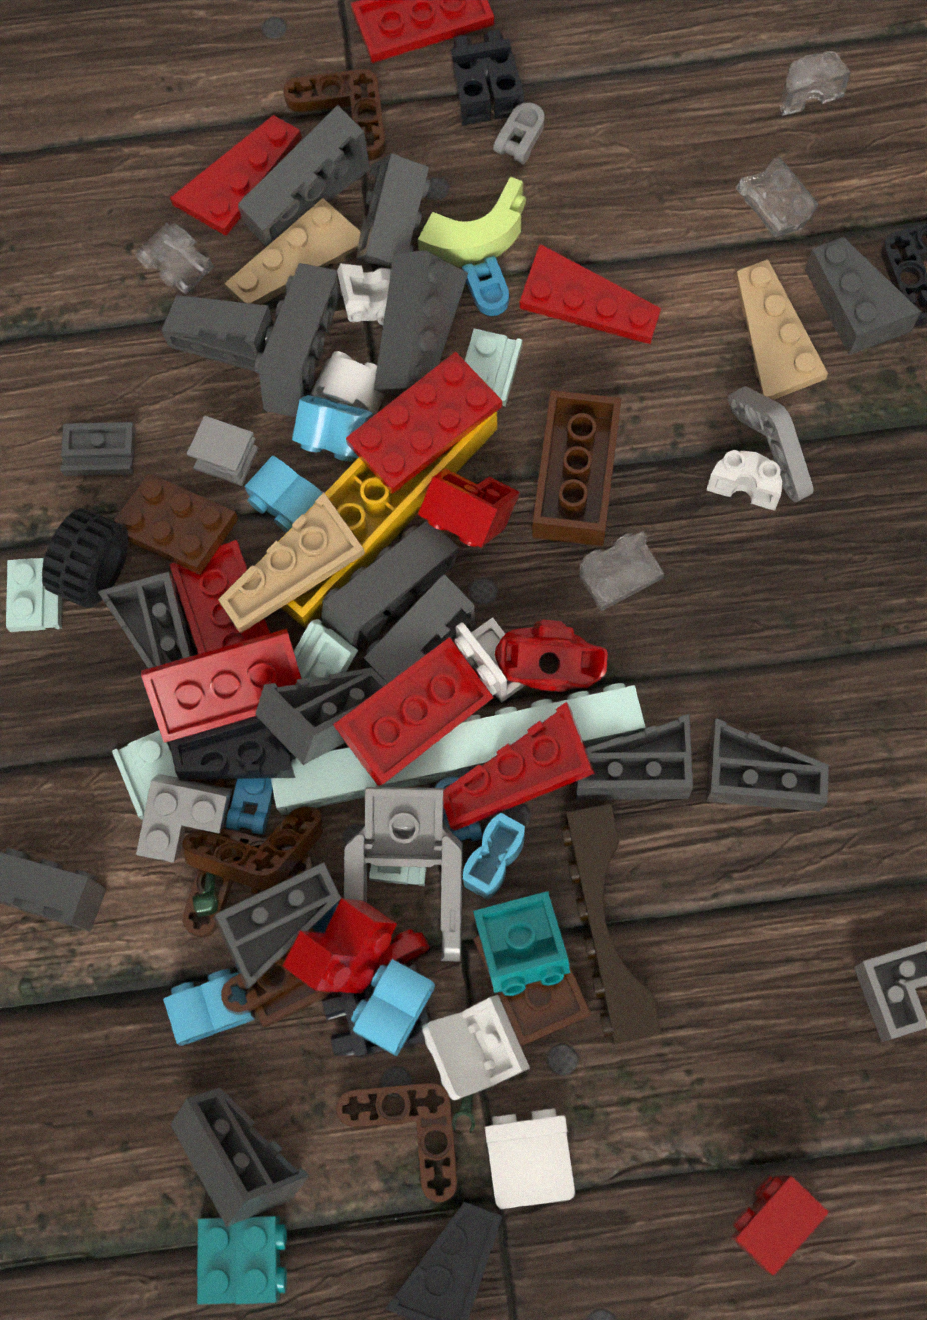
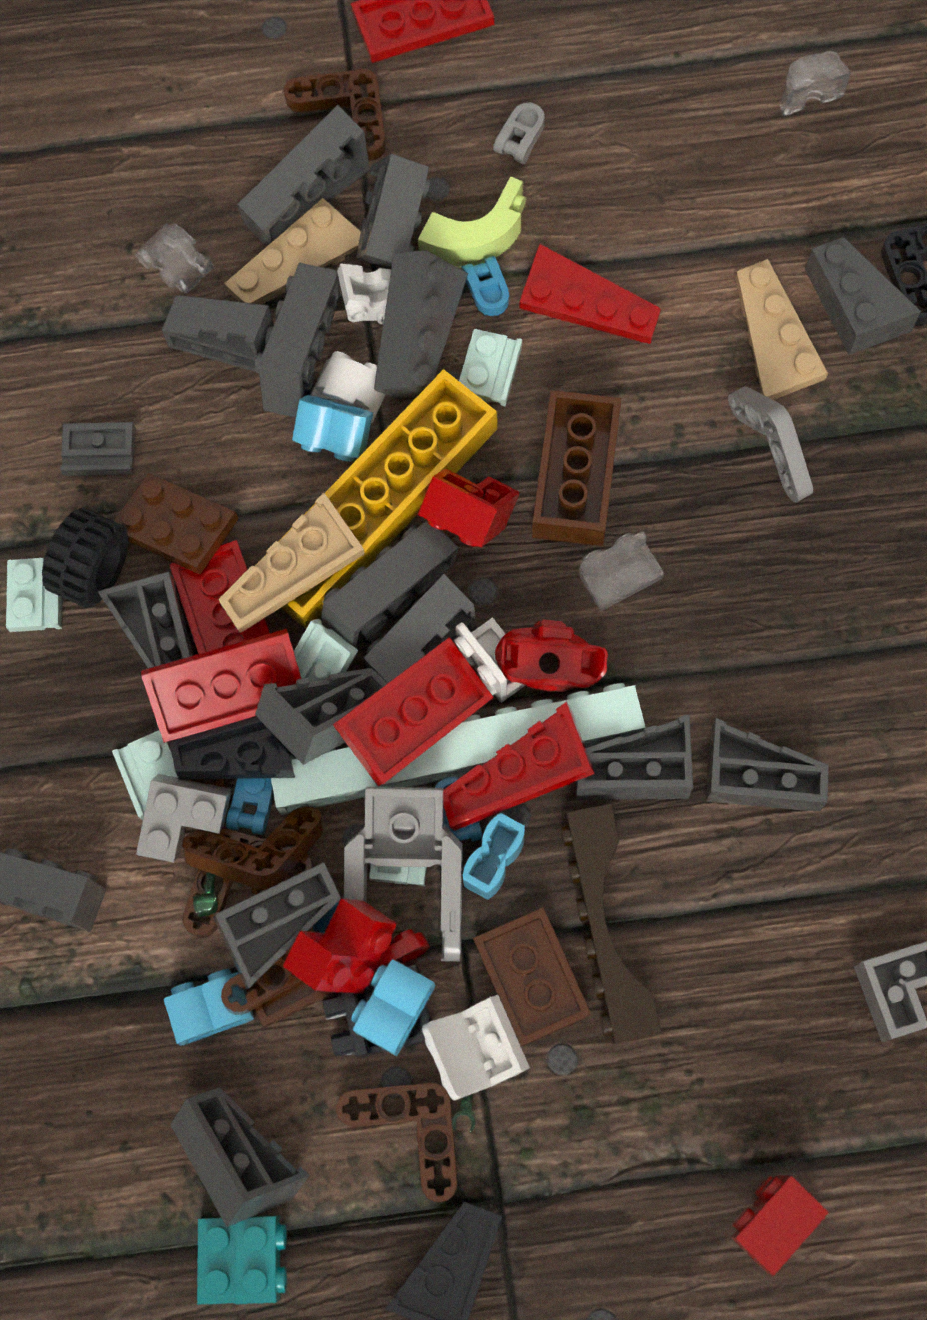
red wing [170,115,302,236] -> none
light grey piece [187,415,259,486] -> none
medium azure brick [244,456,323,533] -> none
red plate [346,352,502,494] -> none
black hips [451,30,524,126] -> none
teal plate [473,891,570,996] -> none
white bracket [485,1109,575,1209] -> none
white cylinder [707,450,782,510] -> none
clear bracket [736,157,818,238] -> none

